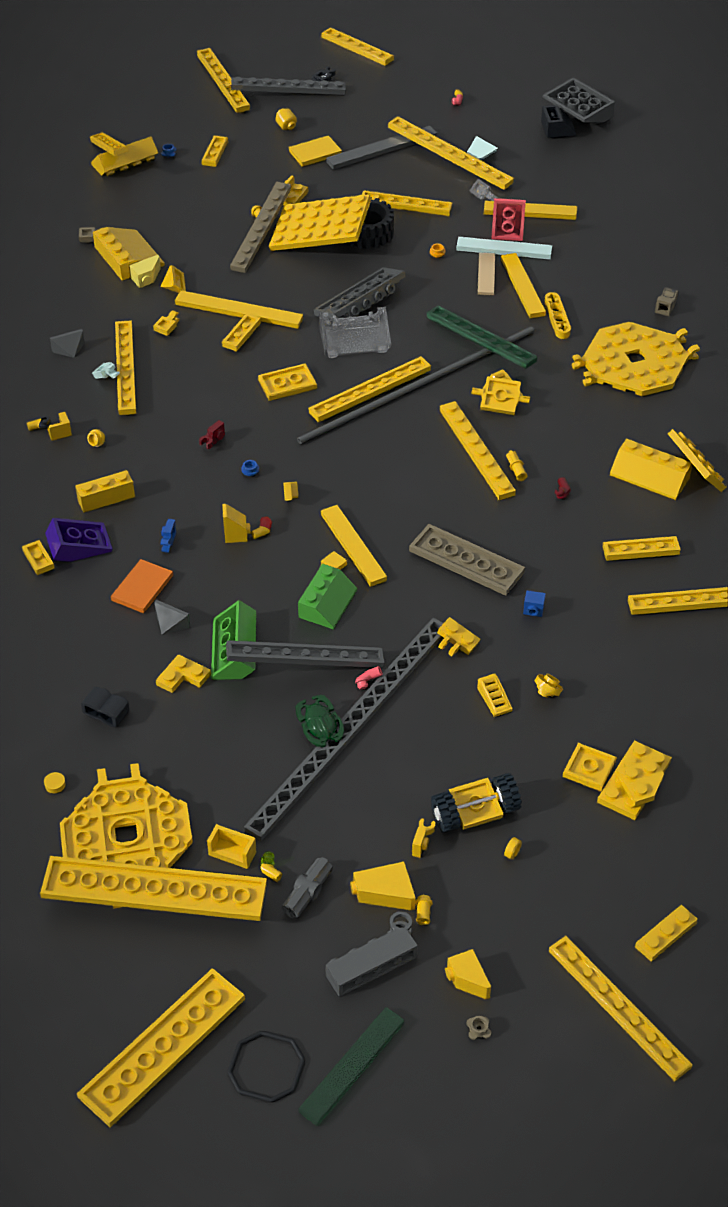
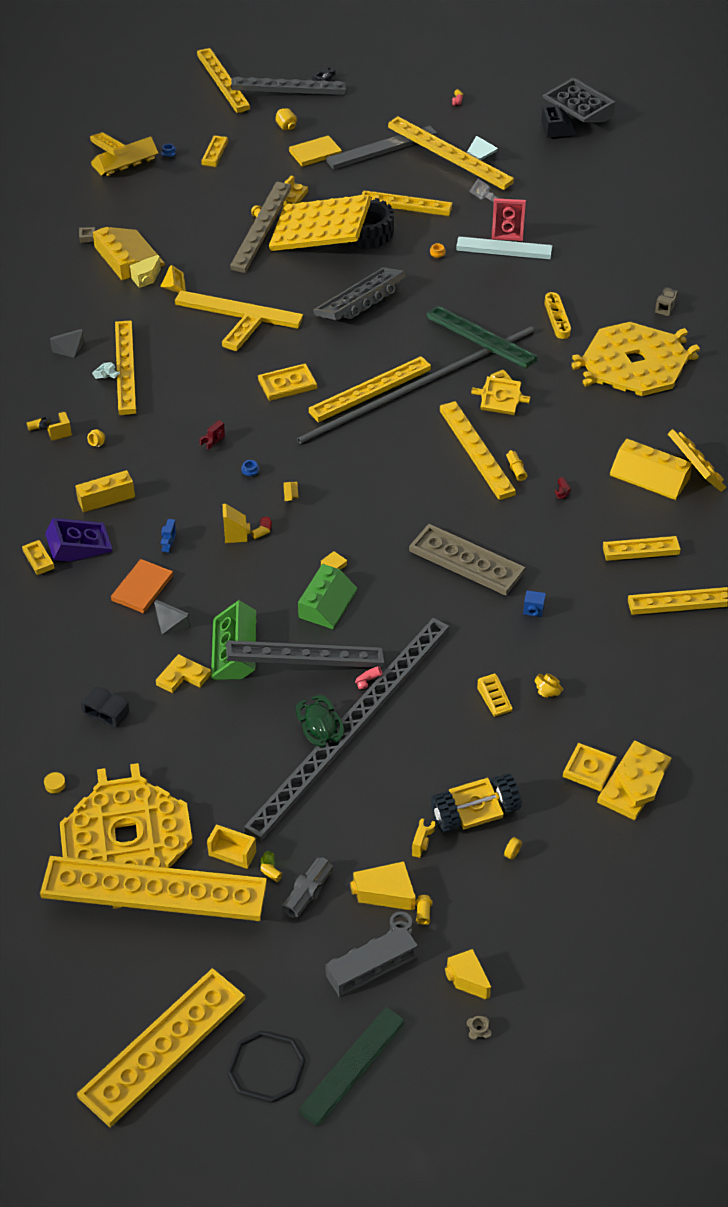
yellow plate [153,310,179,336] -> none
clear windscreen [319,307,391,358] -> none
yellow tile [321,505,387,587] -> none
yellow tile [322,27,394,66] -> none
yellow hinge [437,617,481,656] -> none
tan slope [478,252,495,295] -> none
yellow tile [484,201,577,220] -> none
yellow tile [501,253,546,318] -> none
yellow tile [549,936,693,1081] -> none
yellow plate [635,905,698,962] -> none

